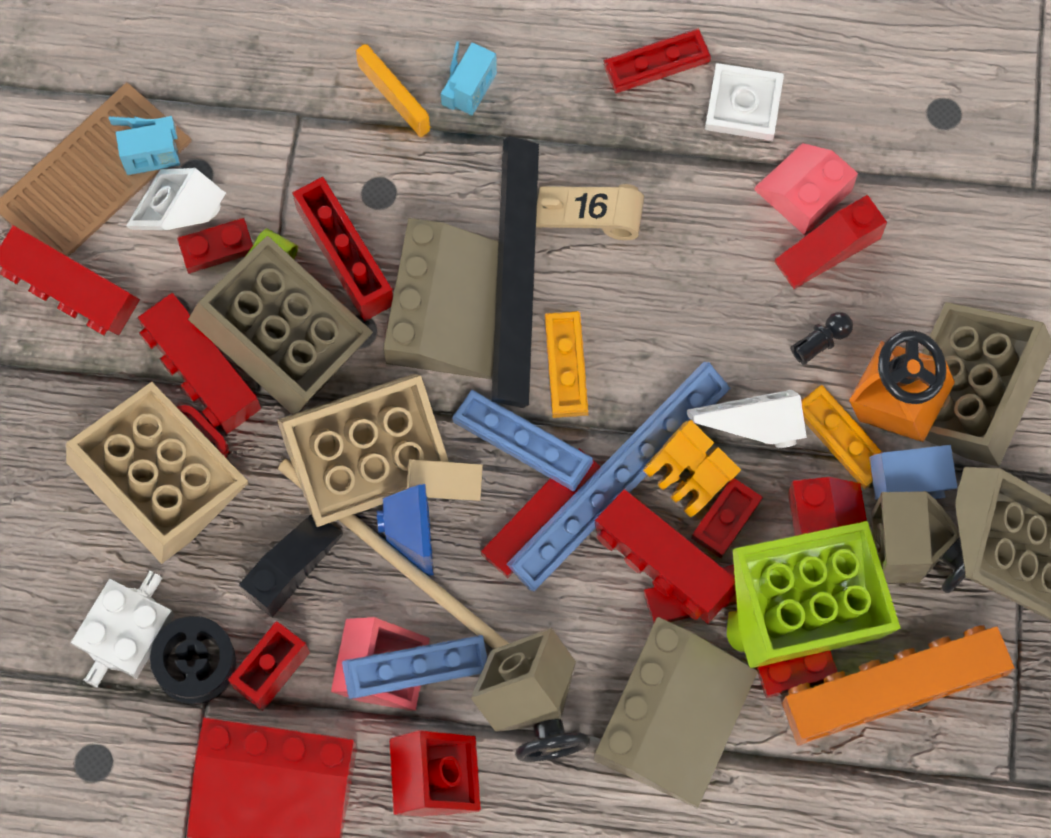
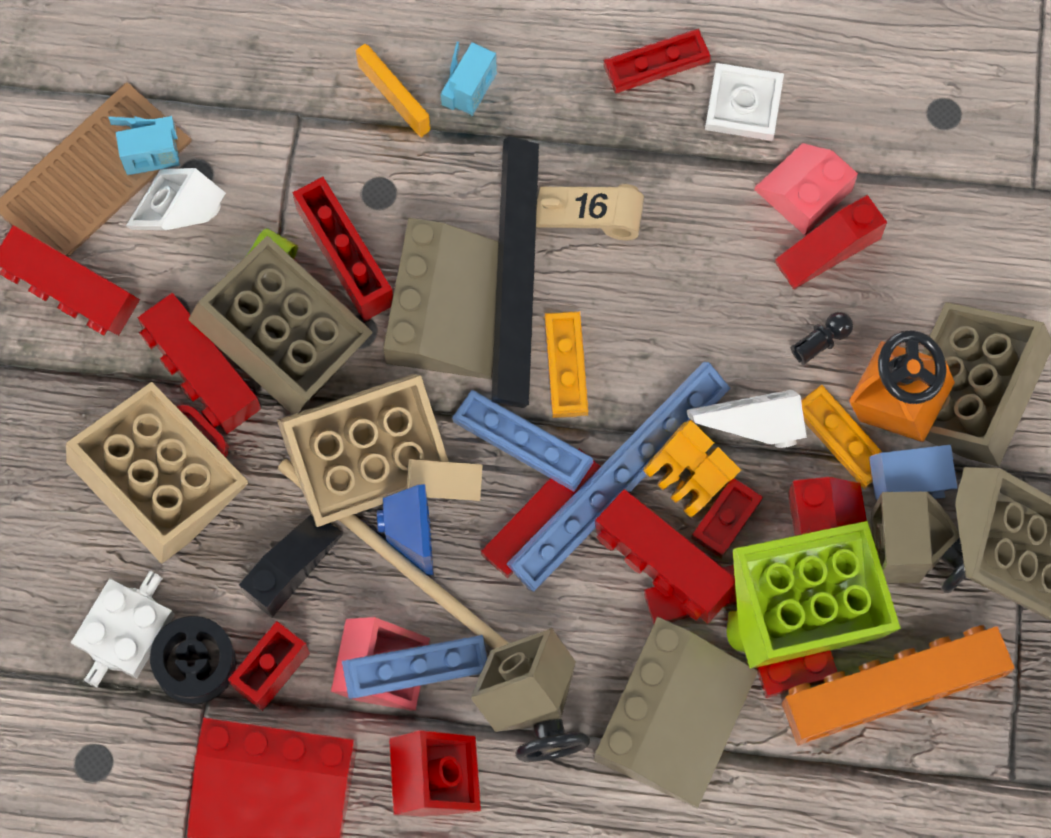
red plate [177,218,253,274] -> none

